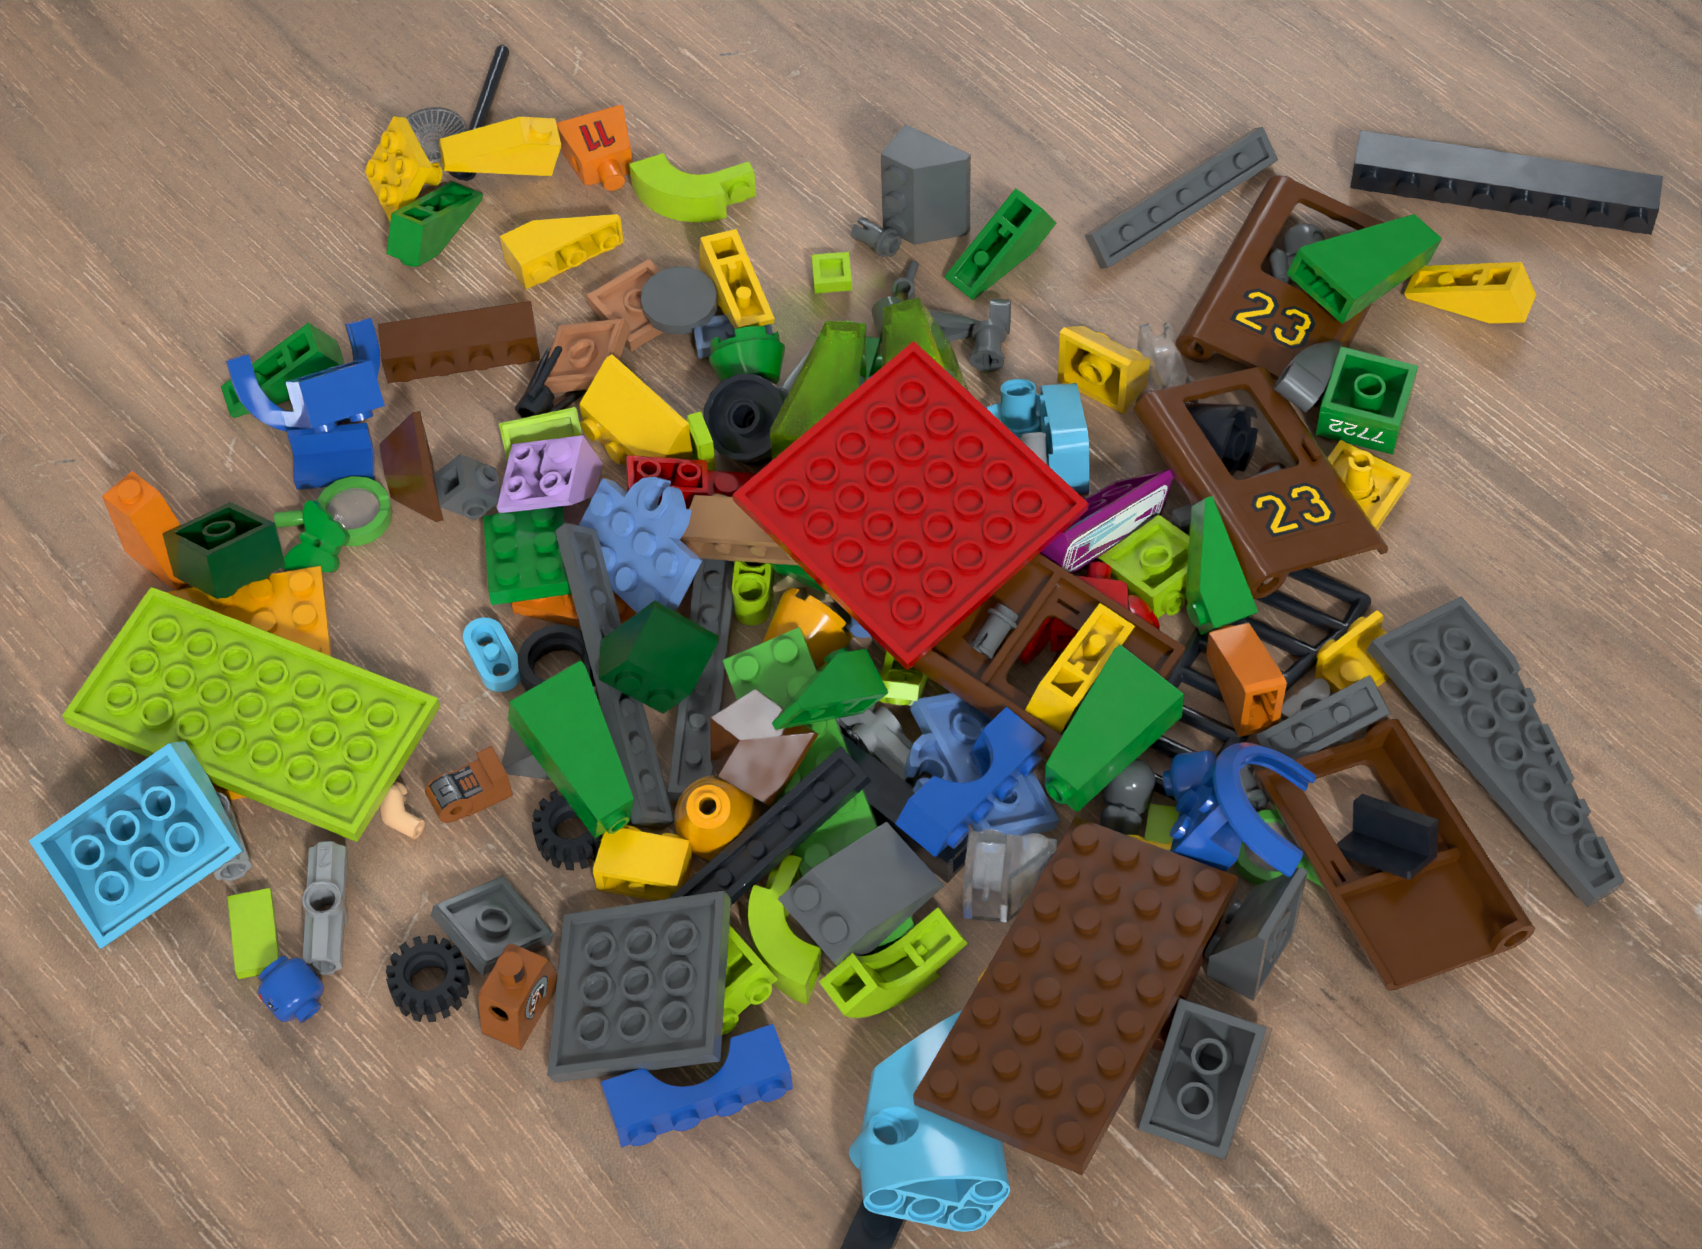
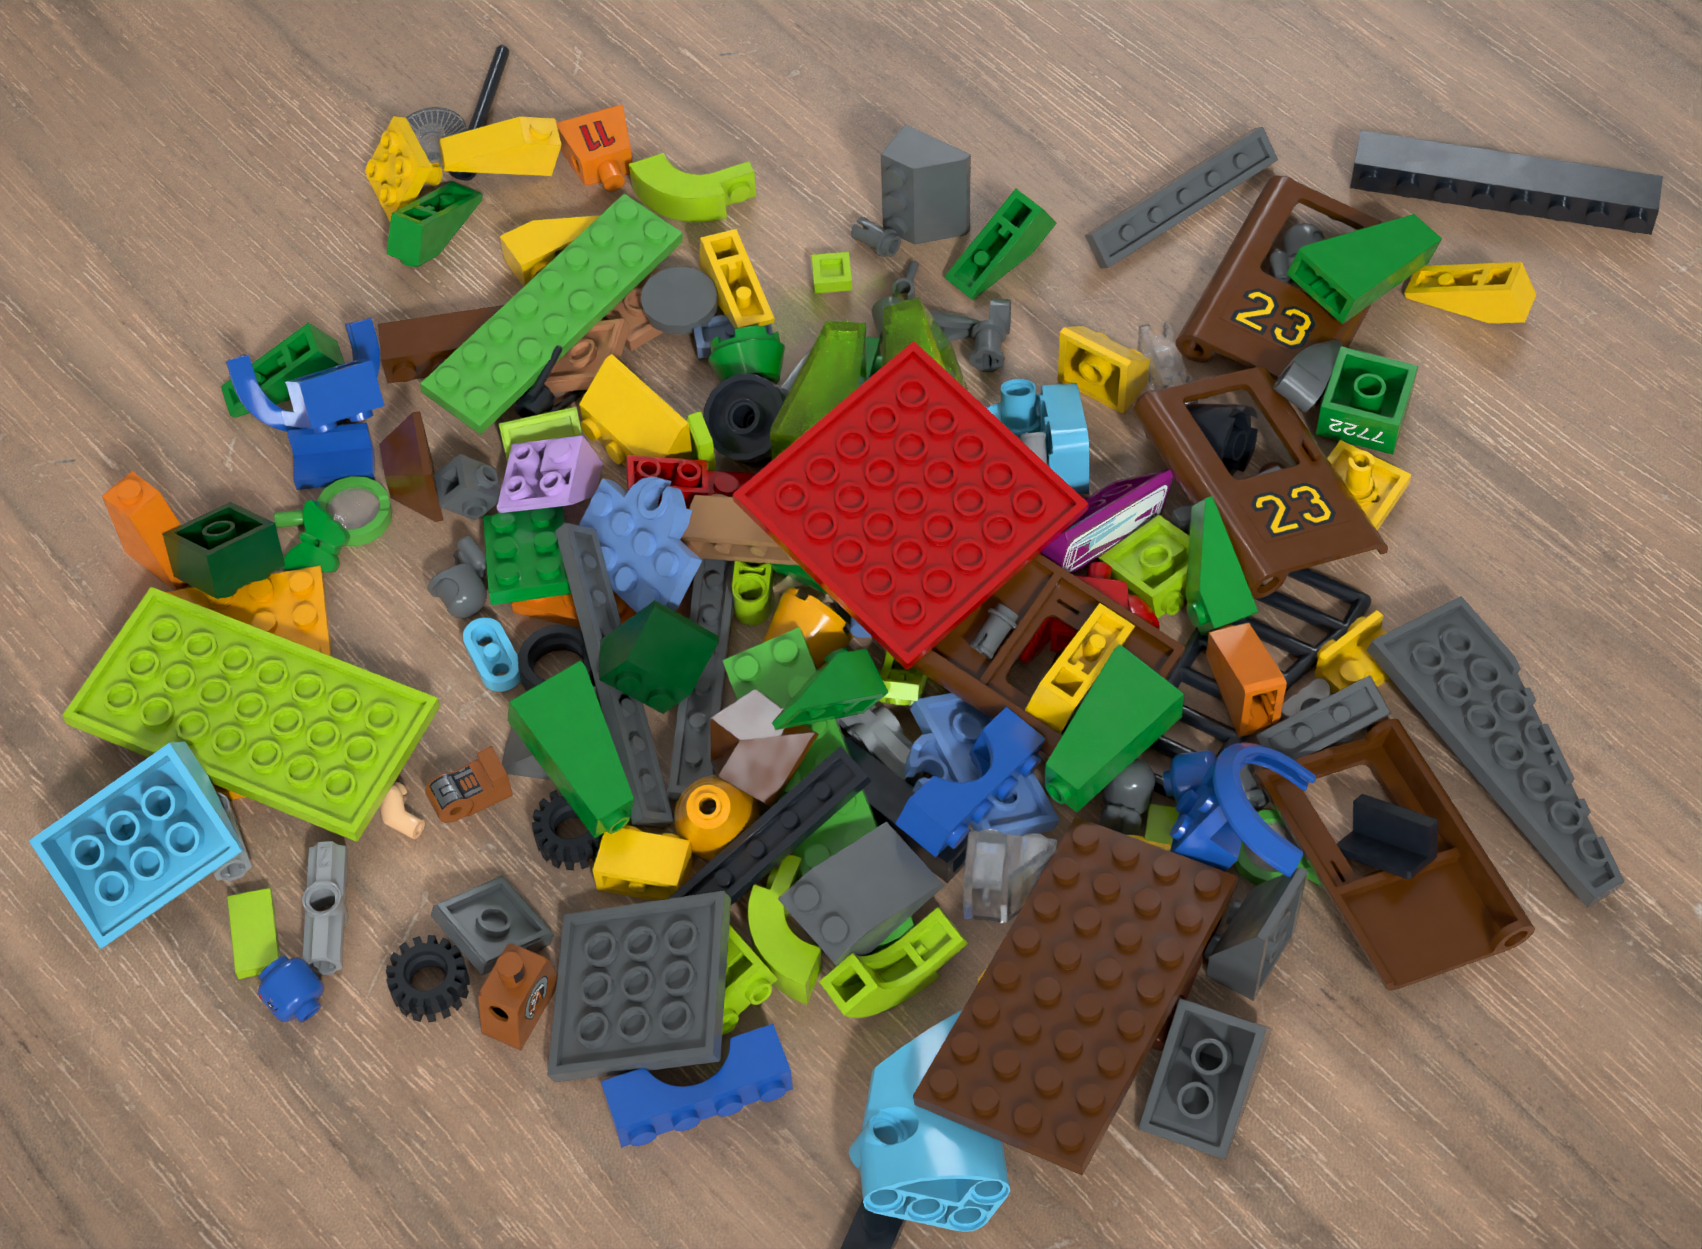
none -> bright green plate [420,193,683,435]
none -> dark grey piece [427,536,487,619]

